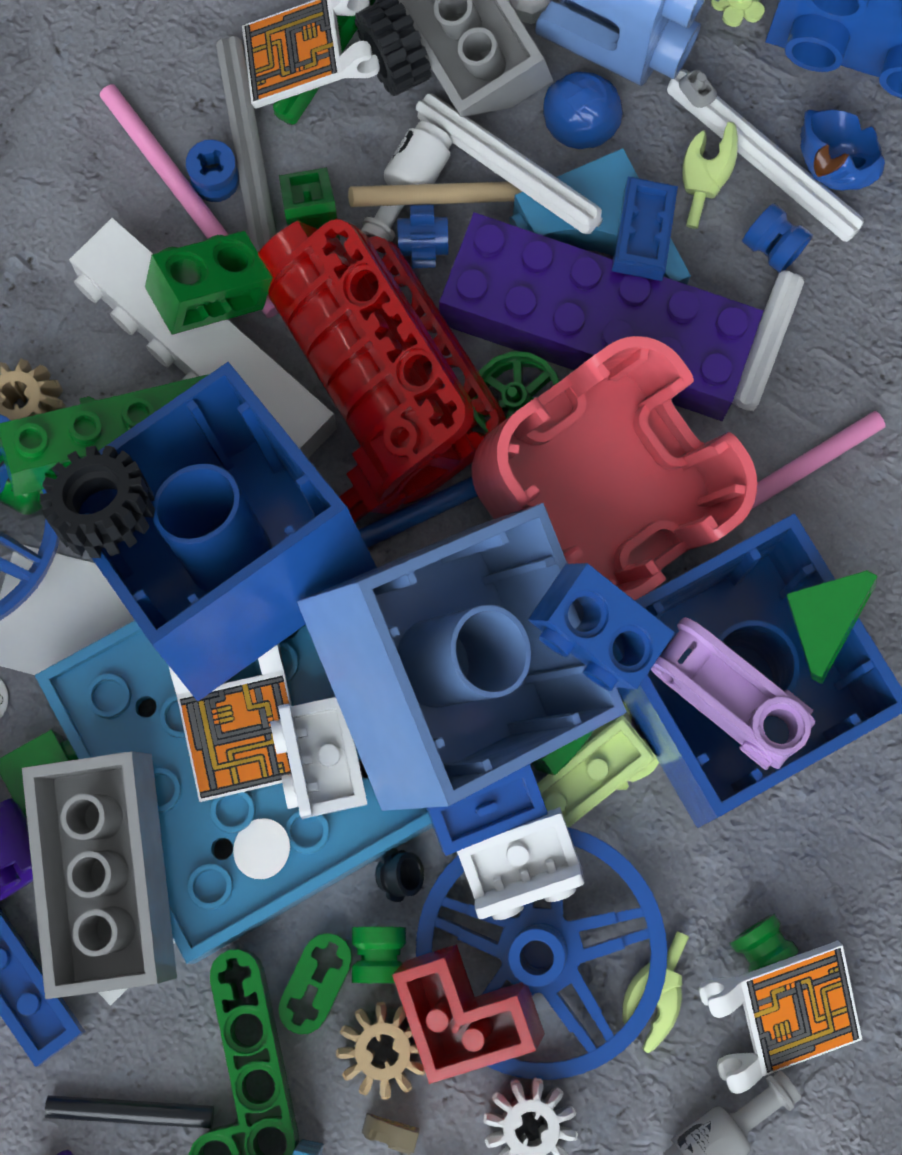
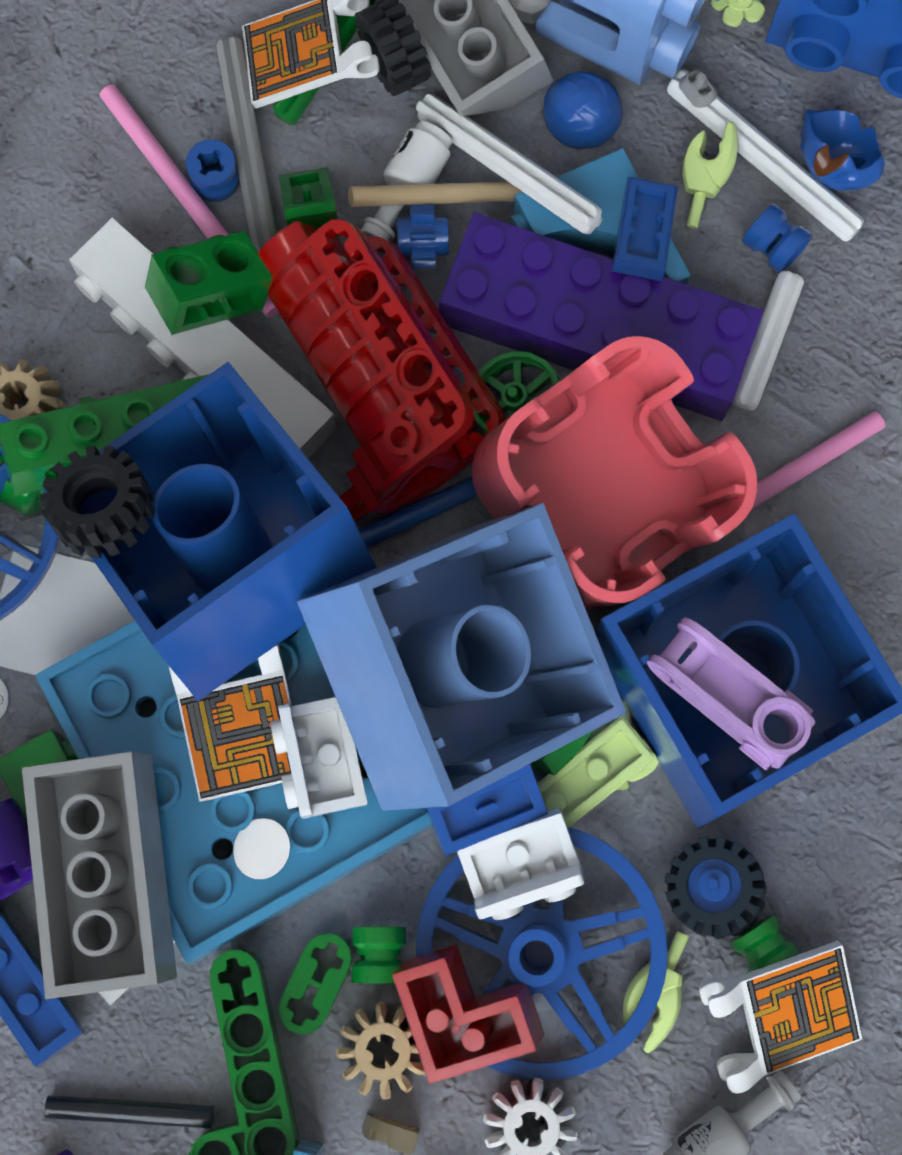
black plate [375,848,424,902] -> none
blue brick [528,563,675,691] -> none
green slope [787,570,877,684] -> none
none -> black wheel [665,836,767,939]

